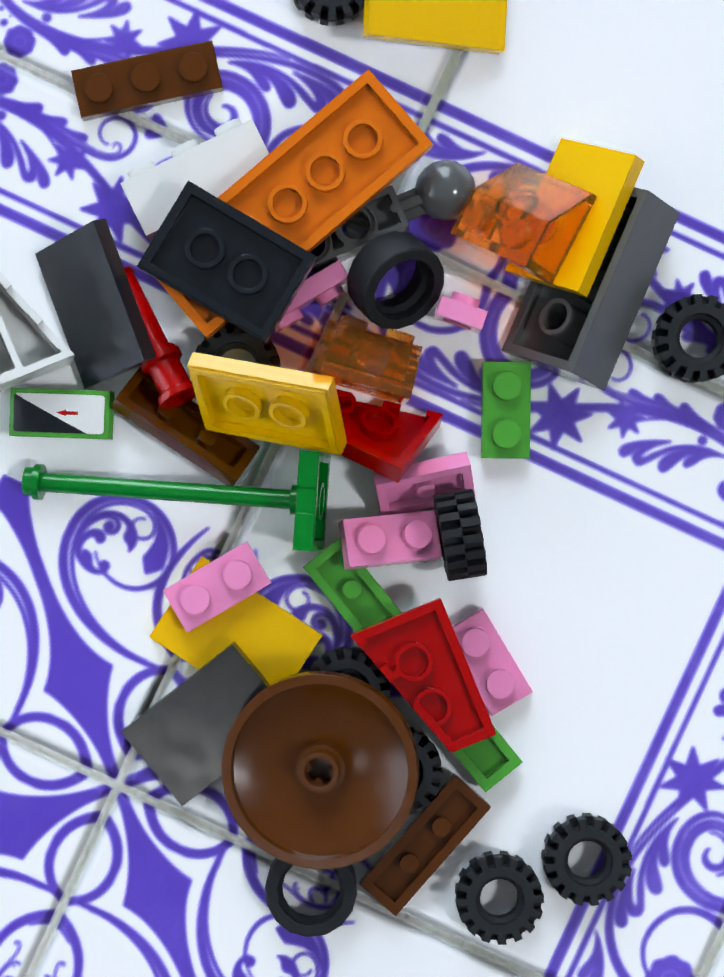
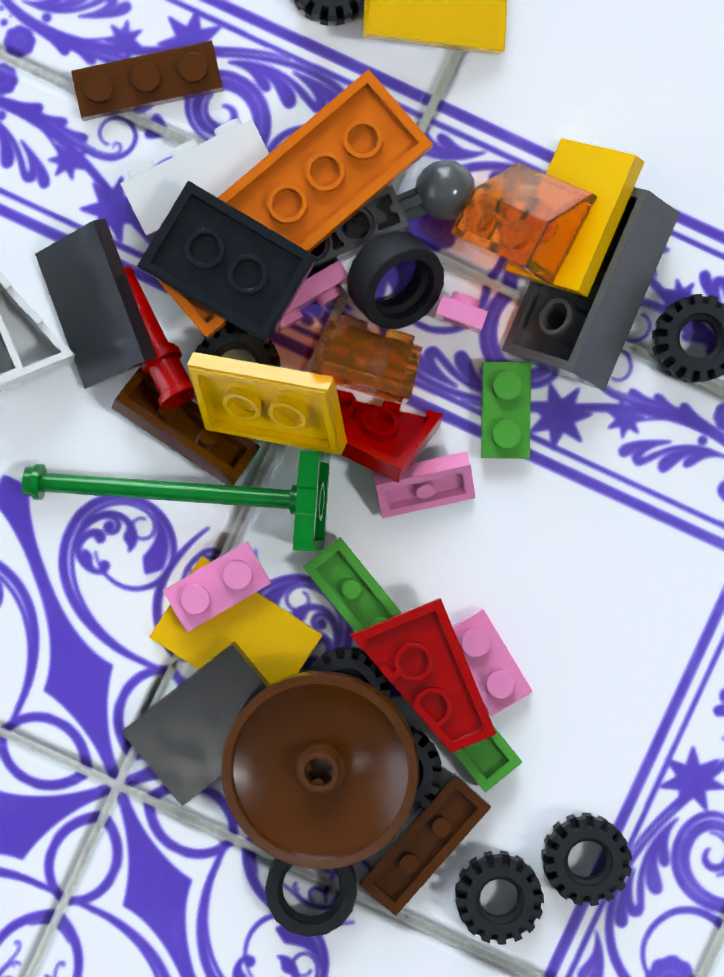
slope [9,388,115,440] -> none
bright pink plate [338,510,442,570] -> none
black tyre [433,489,487,582] -> none

